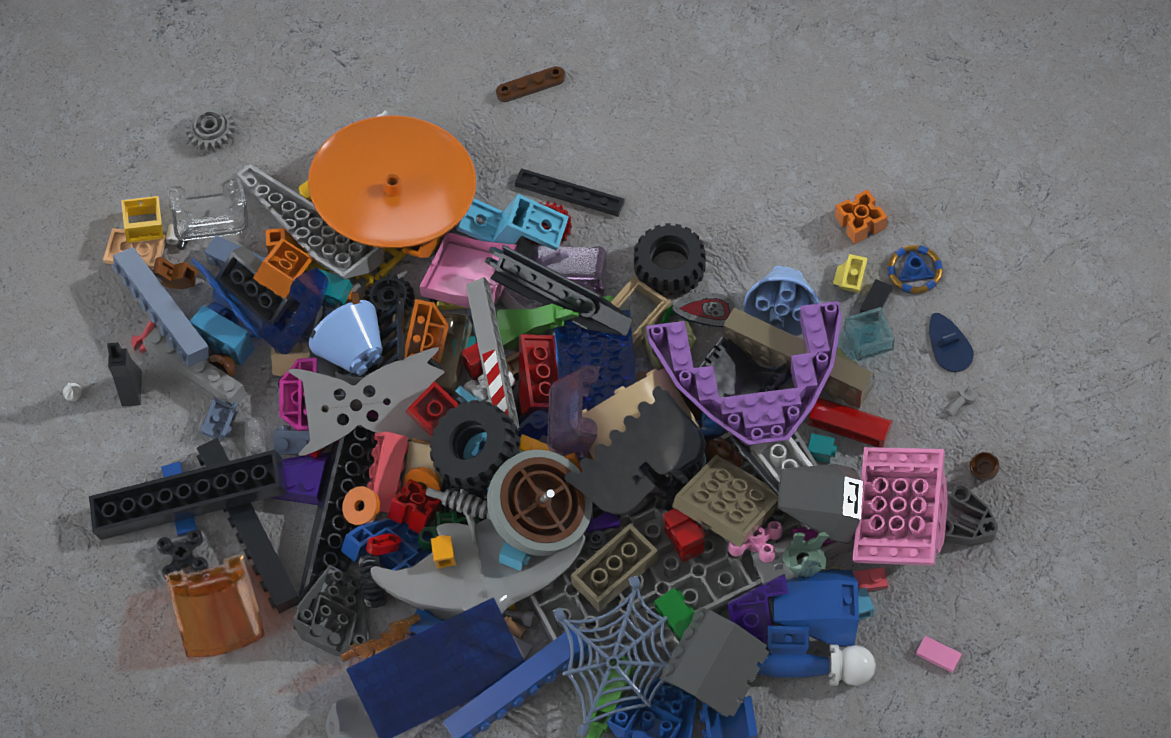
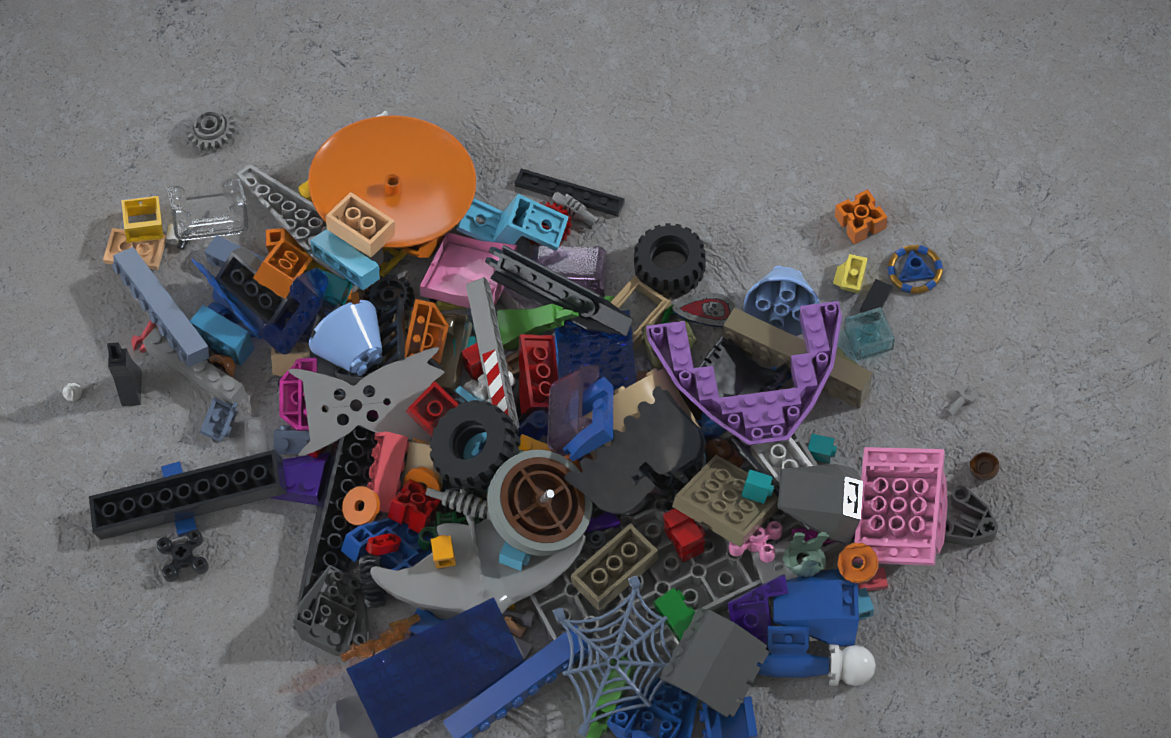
dark orange brick [153,257,198,289] -> none
clear orange windscreen [165,554,265,657] -> none
black brick [196,437,298,614] -> none
reddish brown plate [496,66,565,102] -> none
red brick [809,397,892,448] -> none
bright pink tile [916,636,962,673] -> none
dark blue shield [929,313,974,372] -> none
none -> medium azure brick [310,229,380,290]
none -> light nougat brick [326,192,395,258]
none -> light grey hinge [552,192,599,228]
none -> blue wedge [563,377,613,461]
none -> teal brick [741,470,774,504]
none -> orange tile [838,543,879,584]

